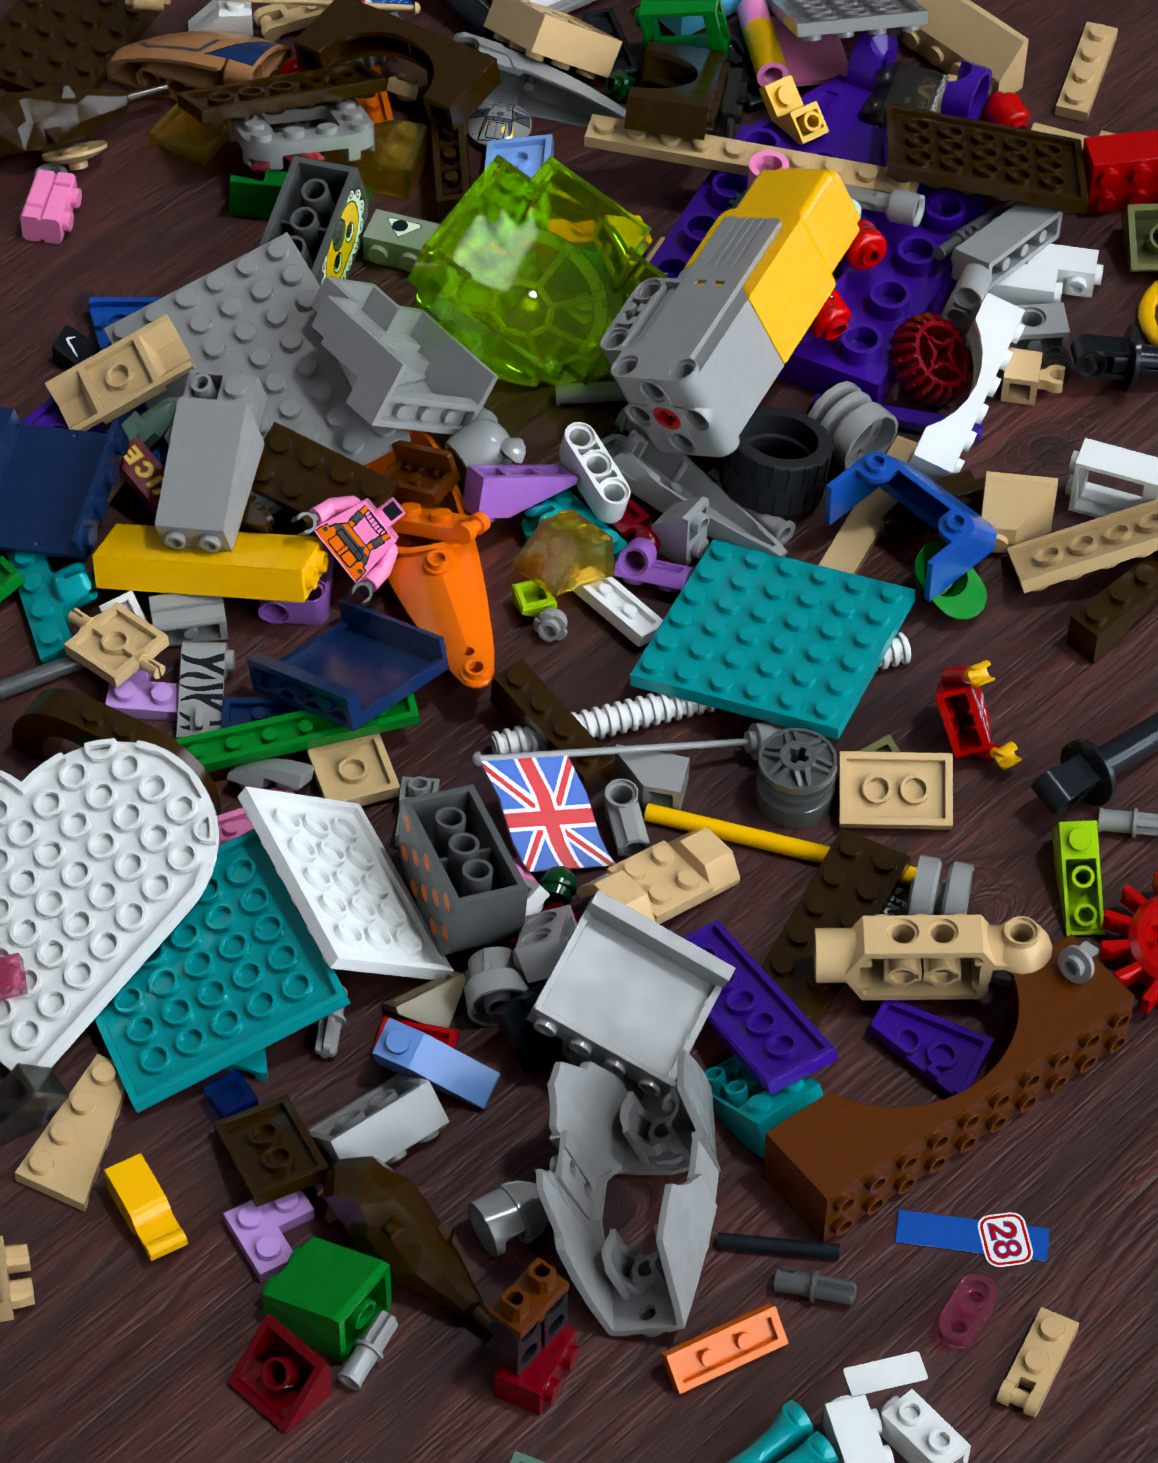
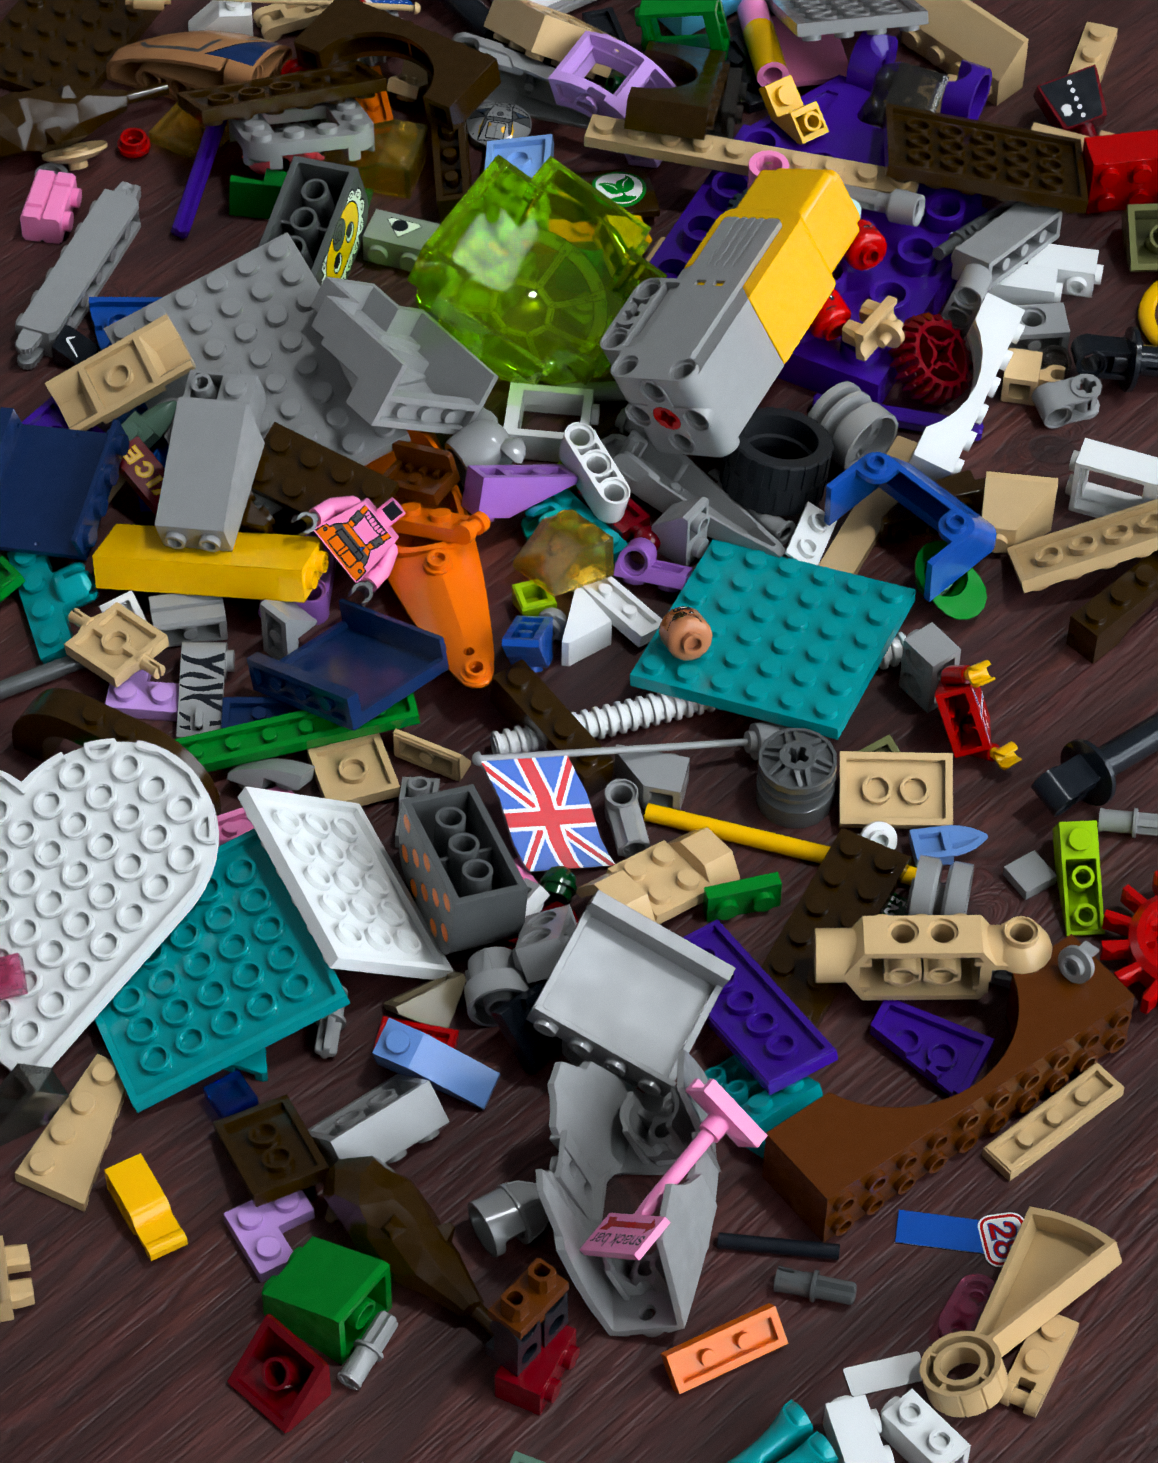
red head [982,91,1031,129] -> none
none -> light grey hinge [15,181,141,370]
none -> red plate [117,128,151,158]
none -> dark purple axle [171,120,227,239]
none -> light grey slope [260,599,317,660]
none -> tan slope [393,729,471,781]
none -> blue slope [502,615,553,672]
none -> white window [503,382,600,462]
none -> lavender window [548,31,676,168]
none -> white slope [562,587,612,666]
none -> slope [579,167,660,222]
none -> bright pink piece [579,1078,768,1261]
none -> nougat head [659,606,713,661]
none -> green plate [703,872,782,922]
none -> white hinge [784,501,837,565]
none -> tan hips [842,295,905,362]
none -> white plate [858,821,897,850]
none -> light grey brick [899,622,961,713]
none -> medium blue plate [908,825,988,867]
none -> tan piece [919,1206,1122,1417]
none -> tan tile [982,1062,1125,1182]
none -> light grey tile [1003,850,1057,900]
none -> light grey piece [1031,373,1102,429]
none -> torso [1033,64,1107,137]

